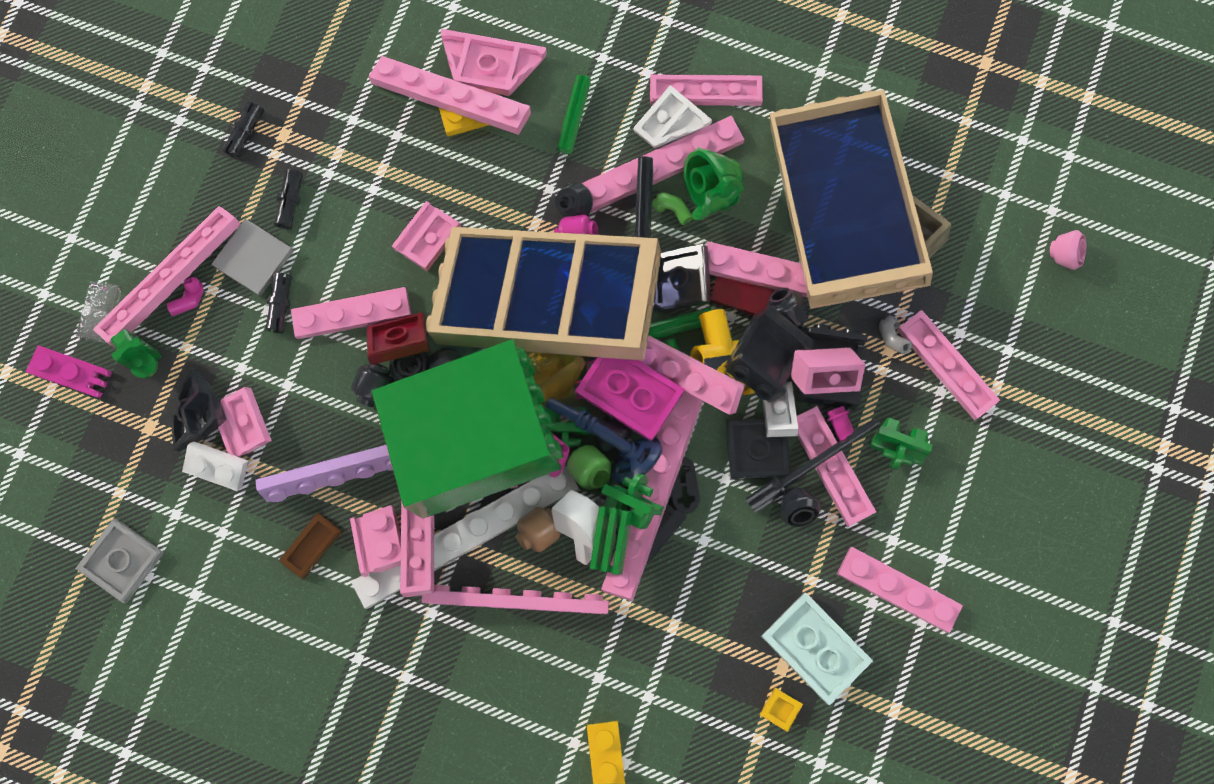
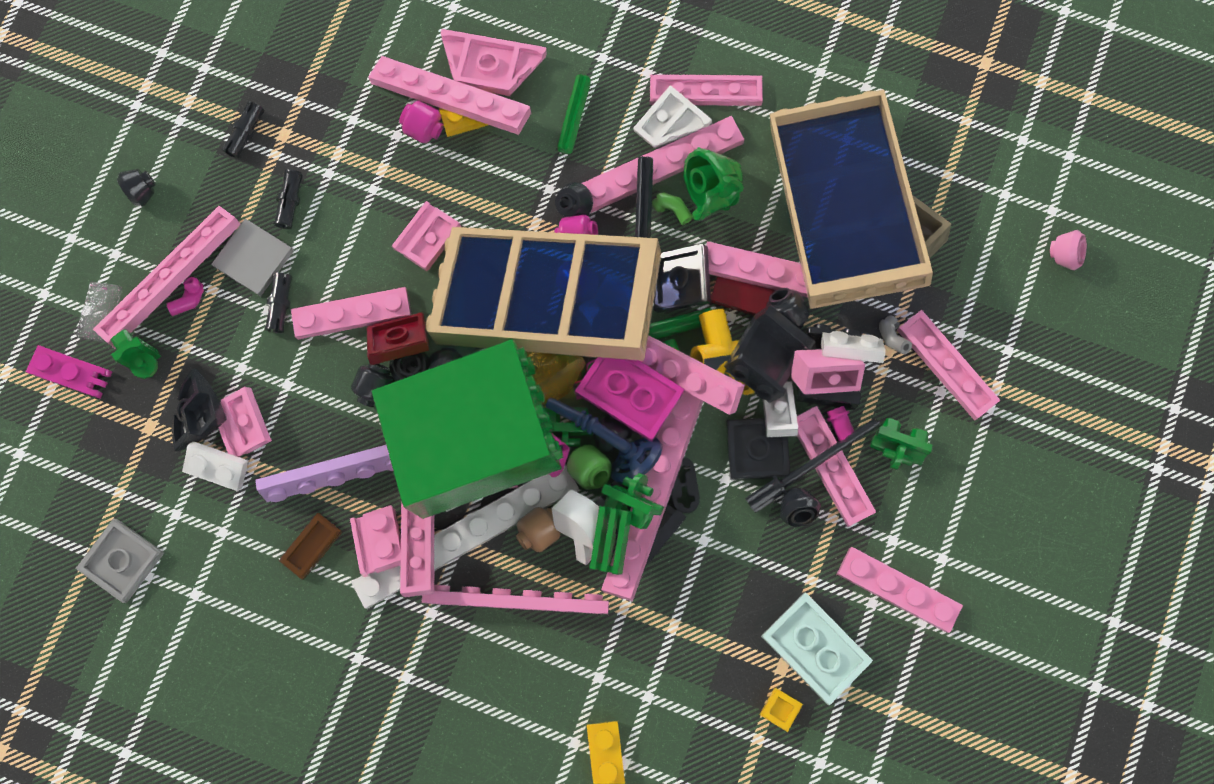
none -> black cone [117,169,156,207]
none -> dark pink head [399,101,444,144]
none -> white plate [821,331,886,363]

